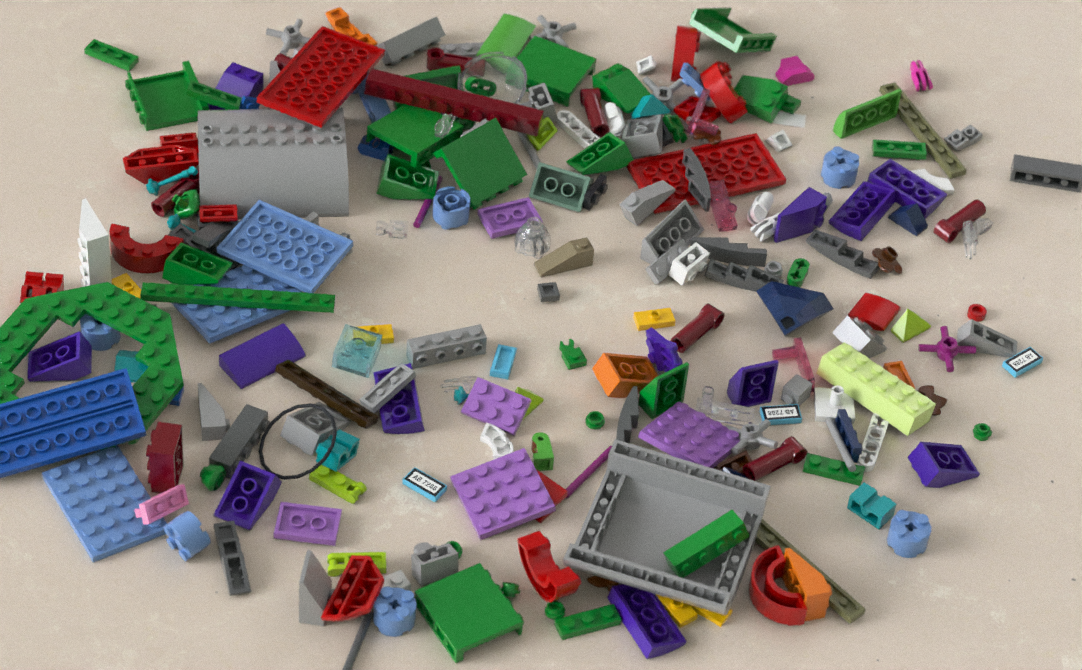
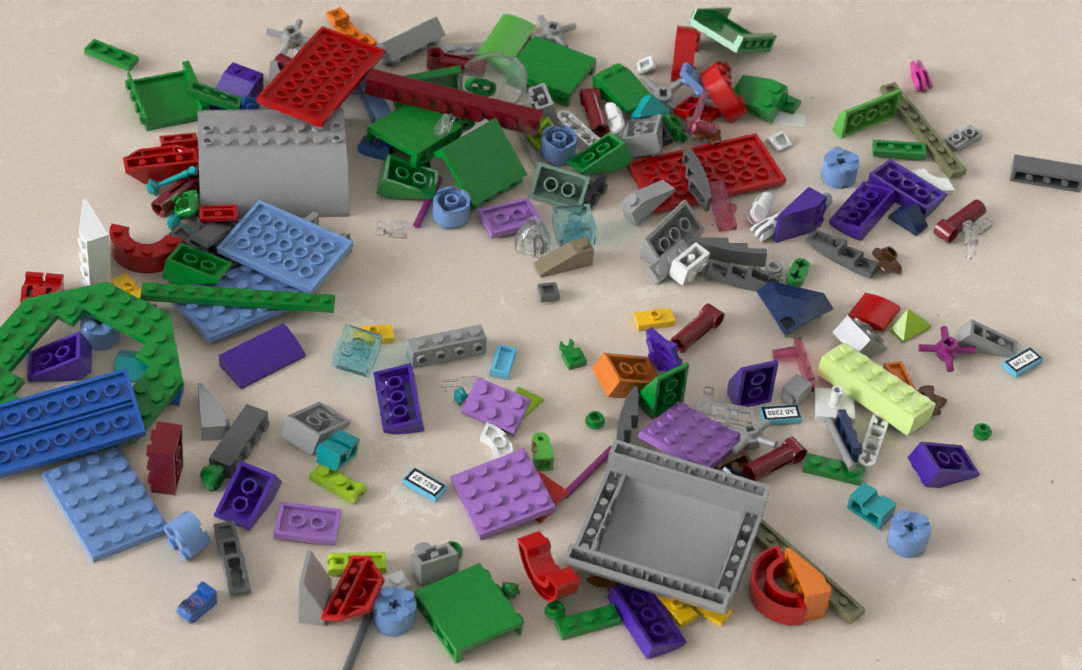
bright pink plate [134,484,189,524] -> none
black piece [259,403,337,480] -> none
dark brown plate [275,359,379,428] -> none
light grey plate [359,363,416,413] -> none
green brick [663,510,750,578] -> none
dark pink slope [776,56,815,86] -> none
red tile [967,304,987,322] -> none
none -> blue leg [177,581,217,623]
none -> medium blue brick [540,125,577,167]
none -> clear light blue brick [552,204,597,247]

